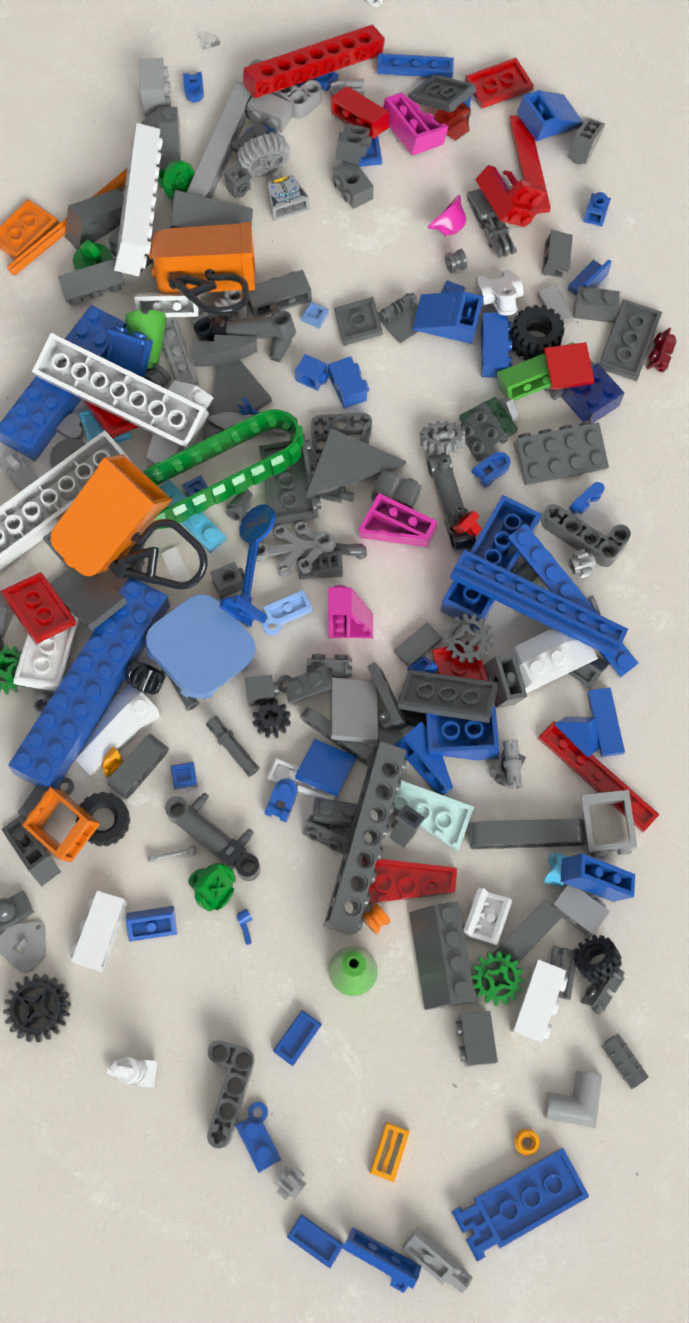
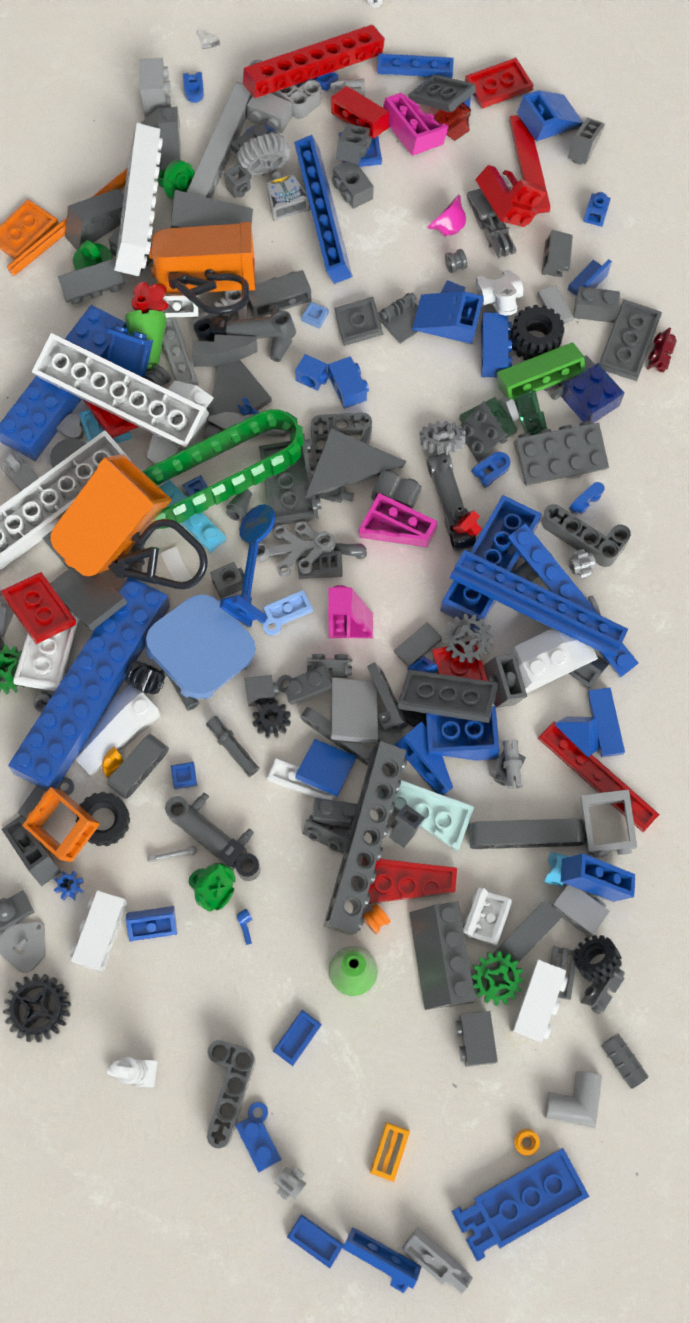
blue plate [264,778,298,823] -> none
red tile [544,342,595,390] -> none
none -> blue gear [54,871,84,901]
none -> red plate [131,282,169,314]
none -> blue brick [294,135,353,284]
none -> clear green slope [513,390,547,435]

